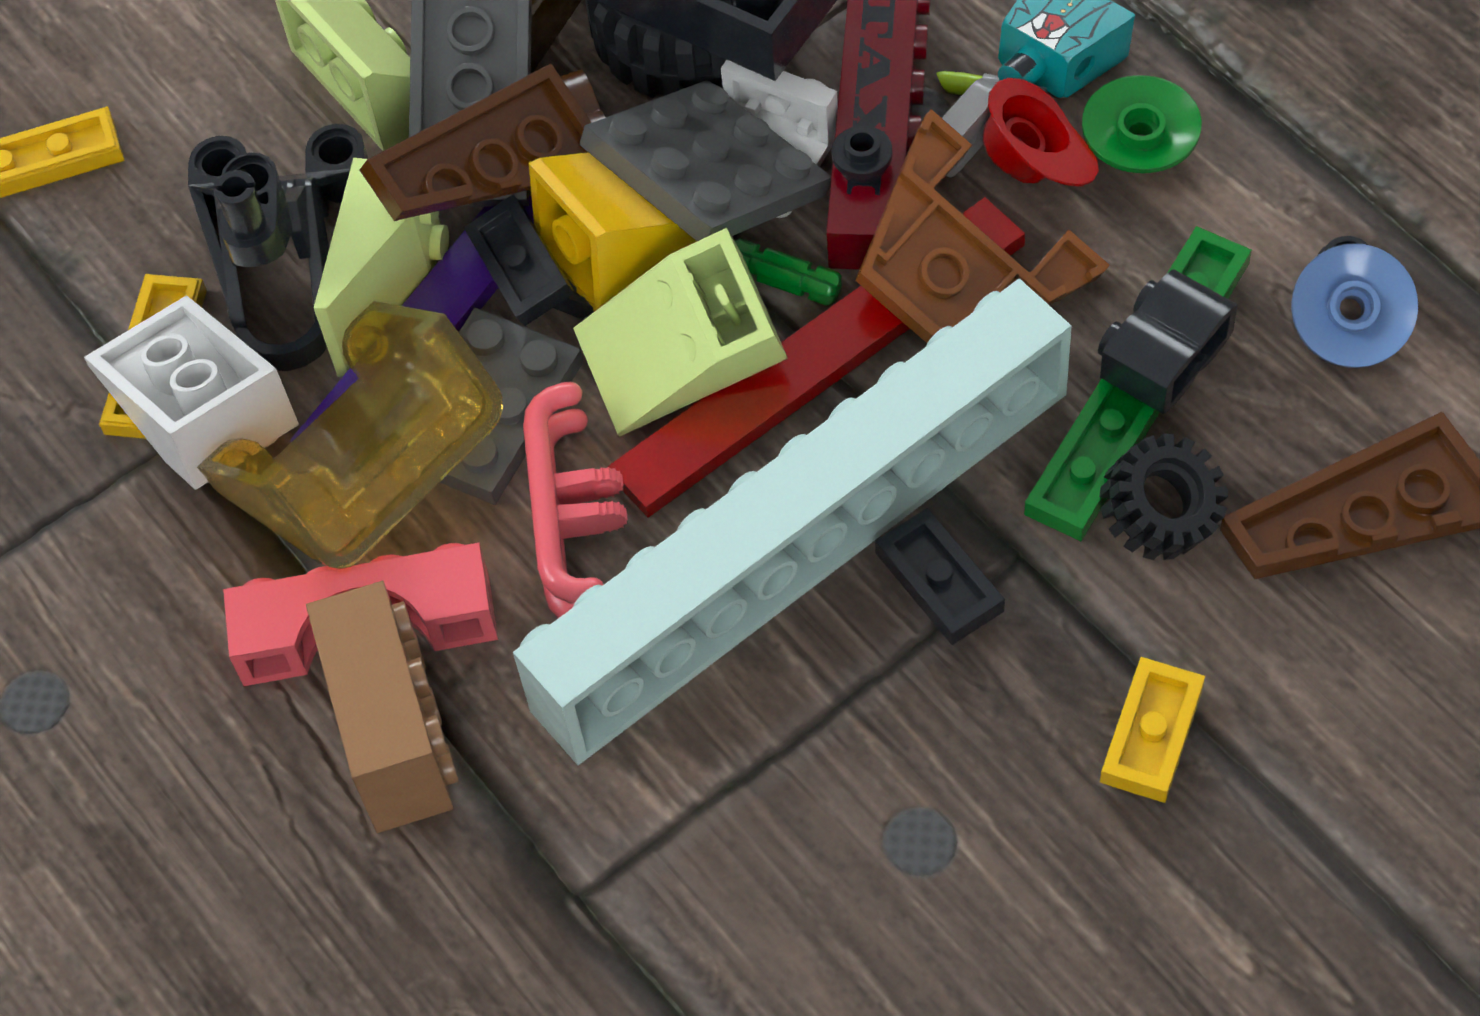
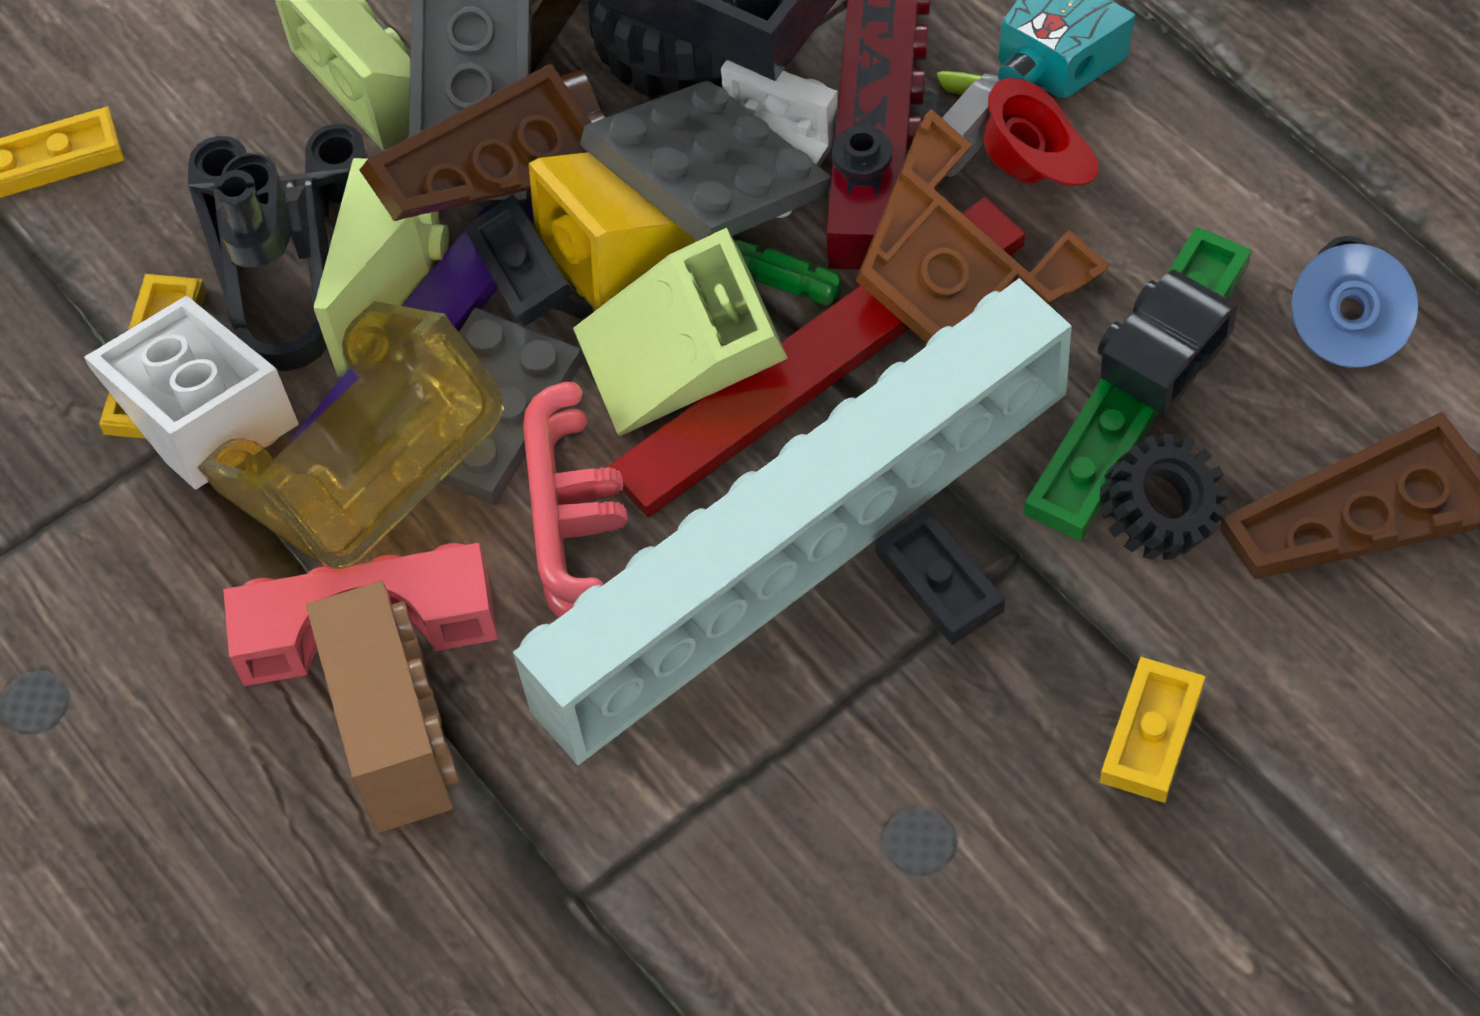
green dish [1082,75,1202,174] -> none

